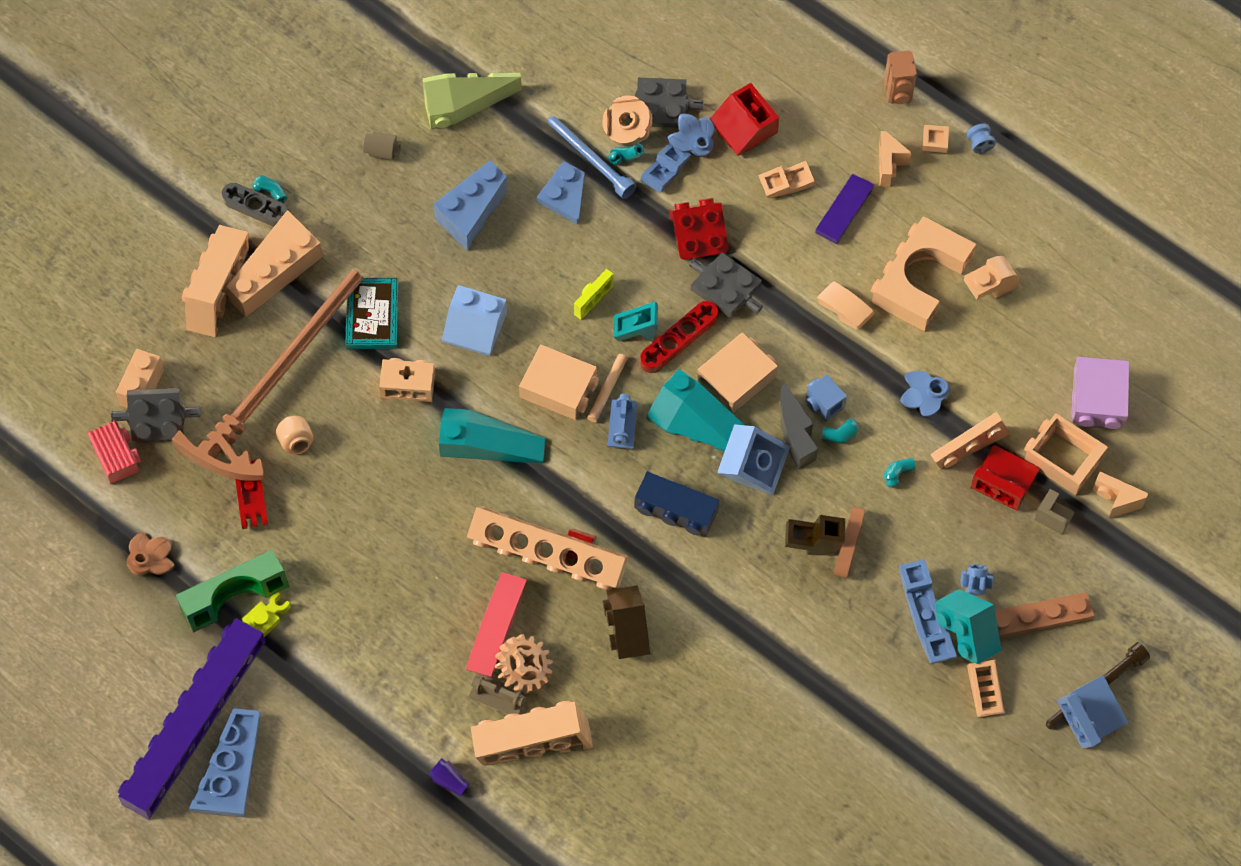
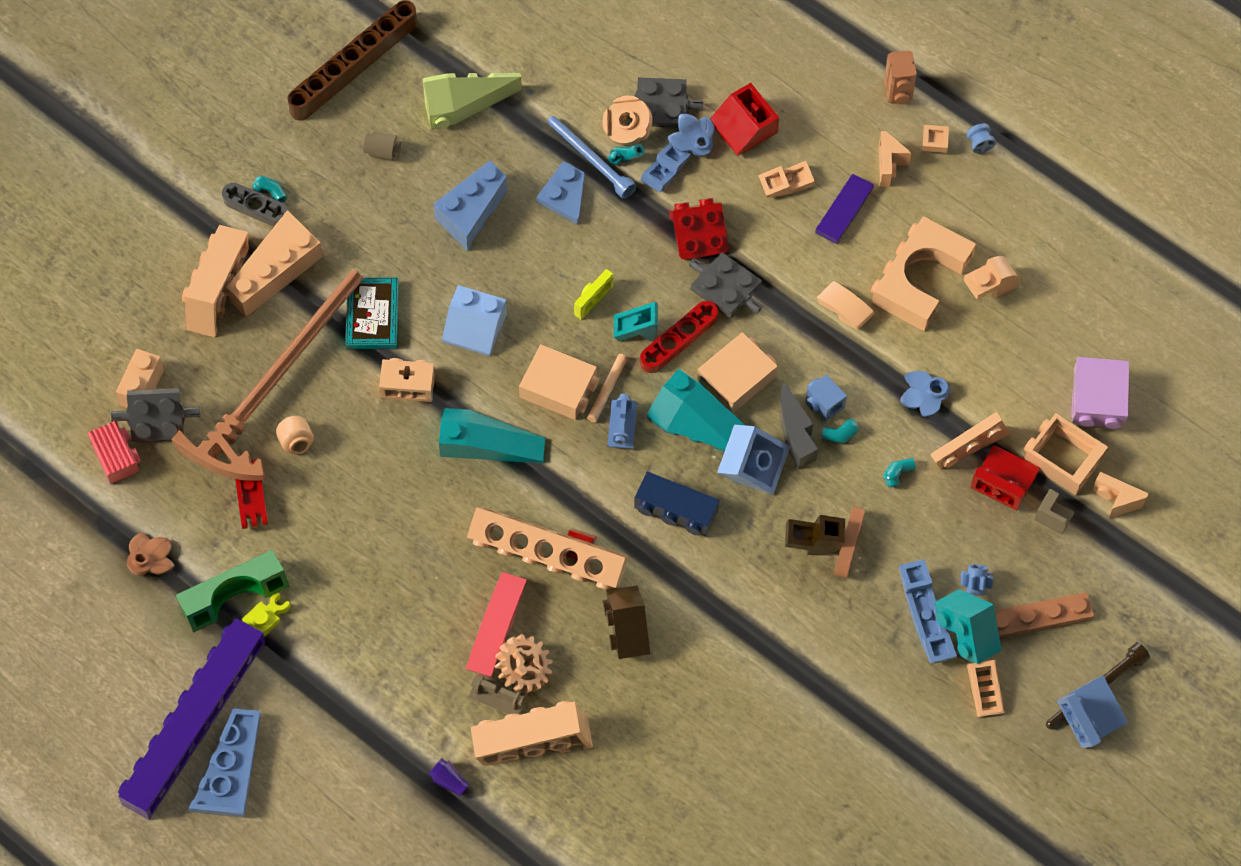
none -> reddish brown beam [287,0,417,121]

